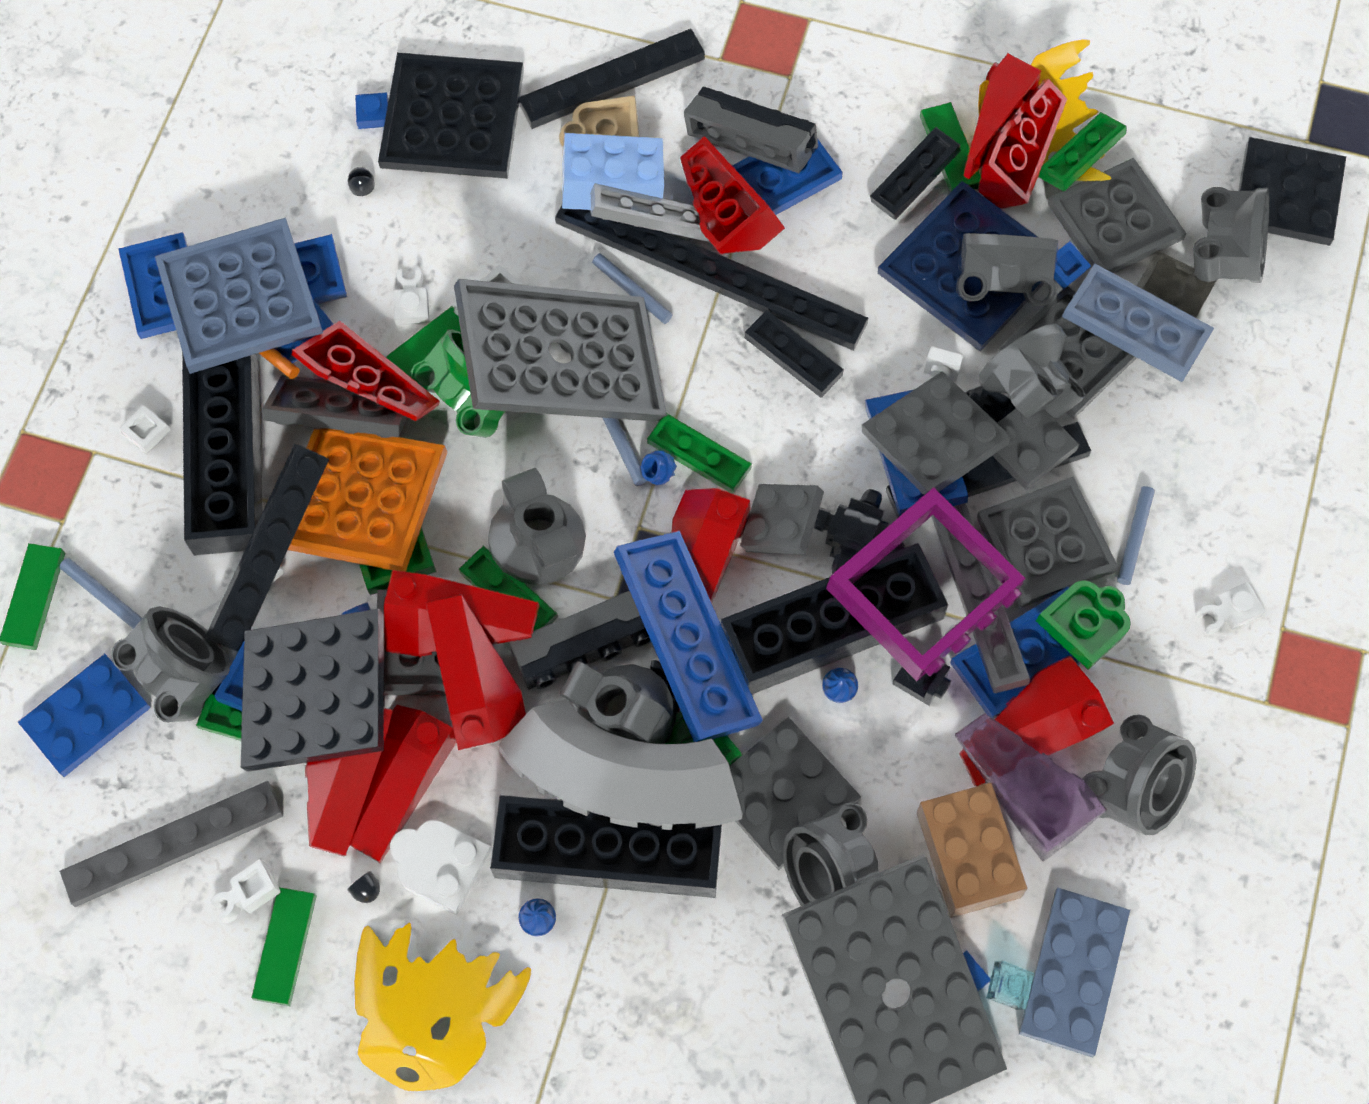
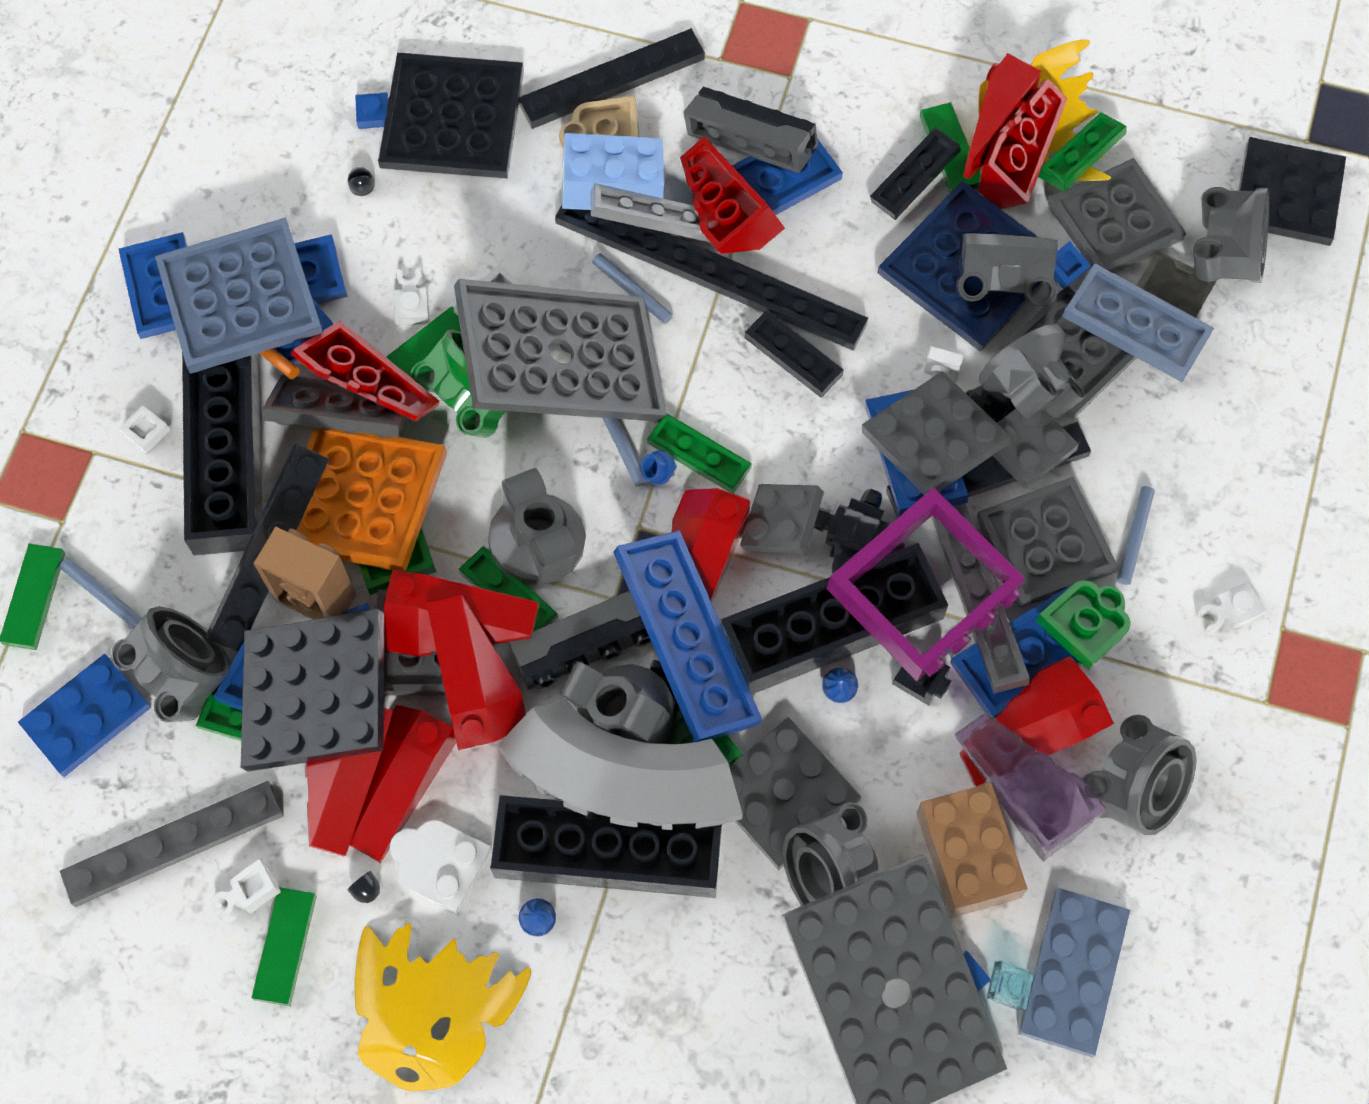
none -> medium nougat brick [254,527,356,619]

